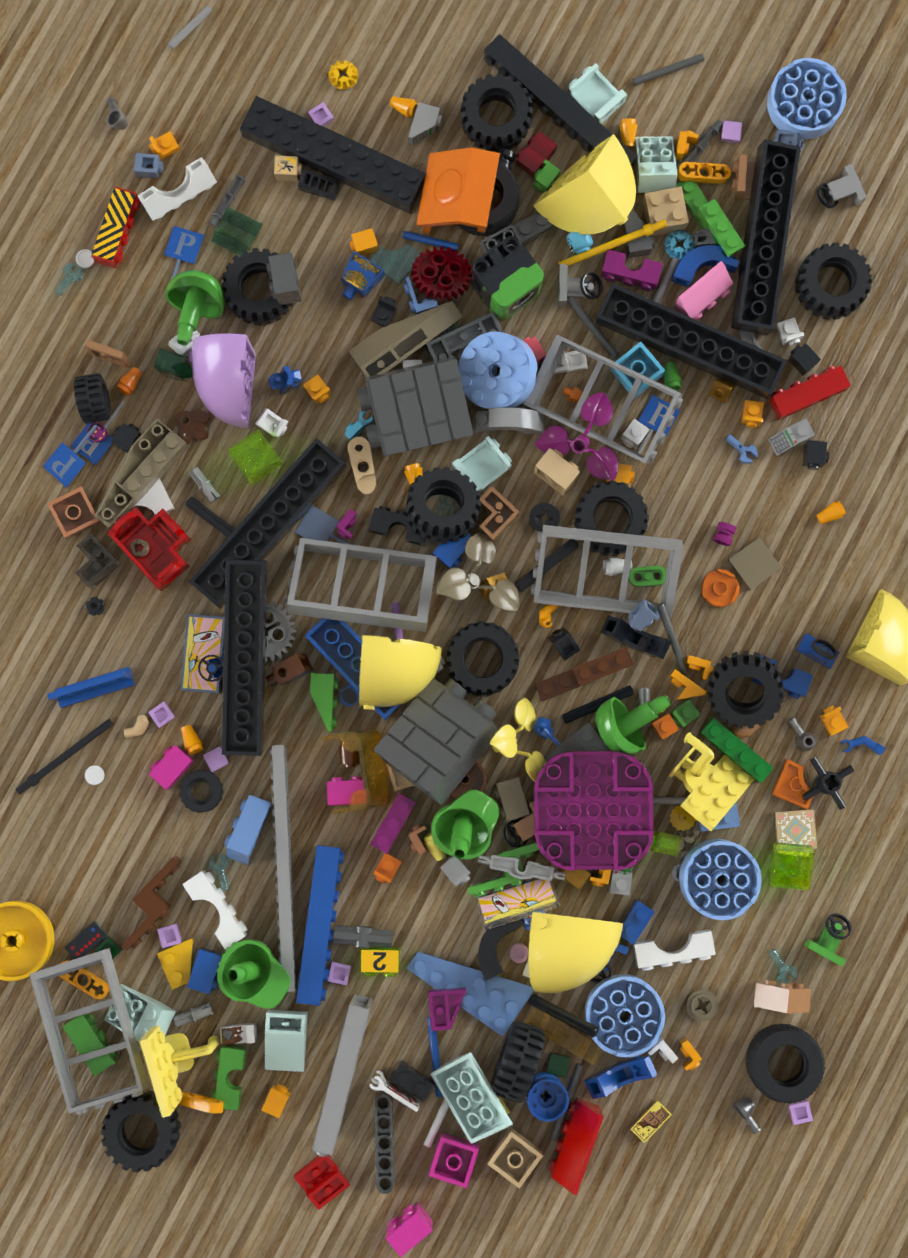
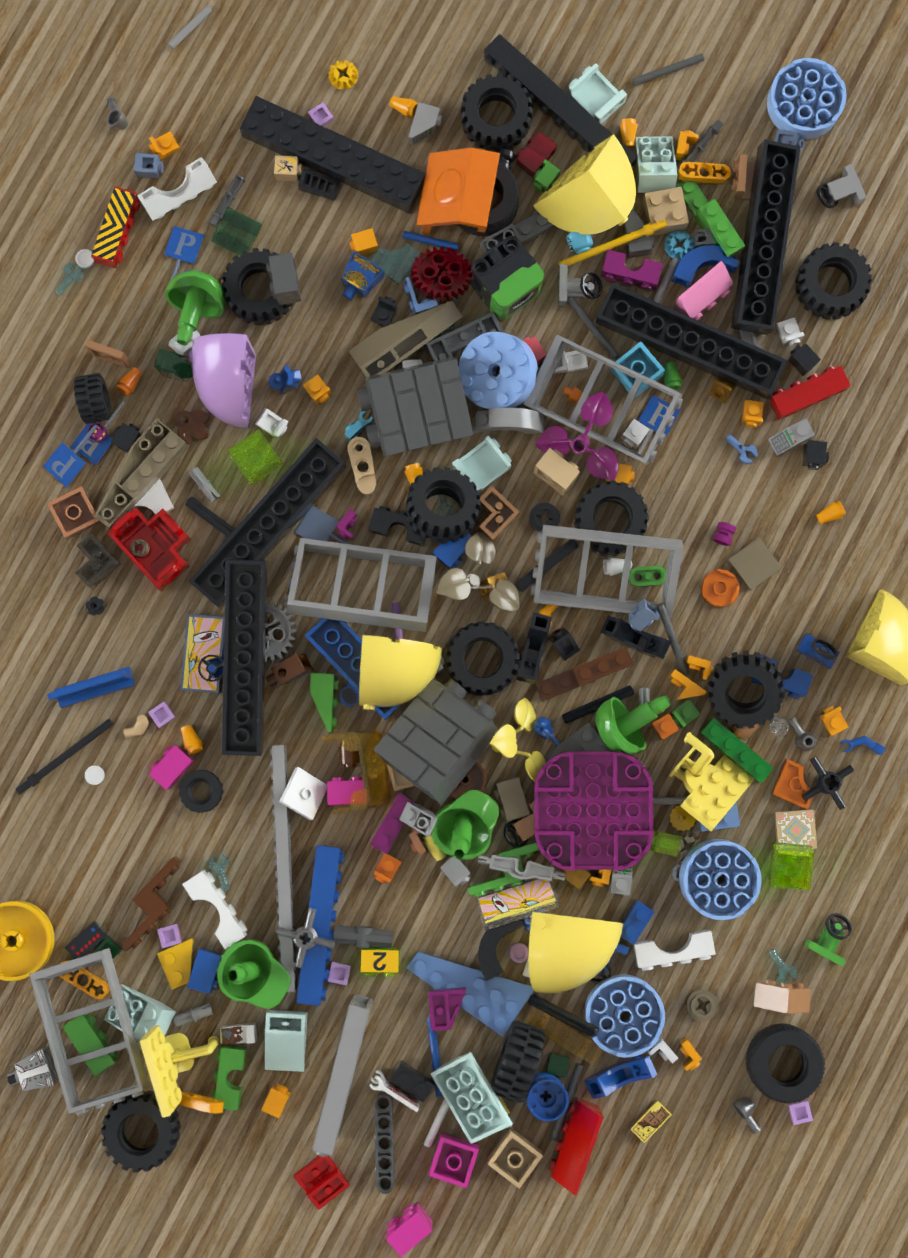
lavender tile [203,746,230,772] -> none
medium blue wedge [224,795,271,865] -> none
lavender tile [720,121,742,143] -> none
none -> light grey torso [7,1046,59,1091]
none -> flat silver bar [276,908,335,968]
none -> white plate [279,767,327,820]
none -> light grey slope [399,802,437,837]
none -> black arch [517,612,552,684]
none -> clear tile [769,717,789,737]

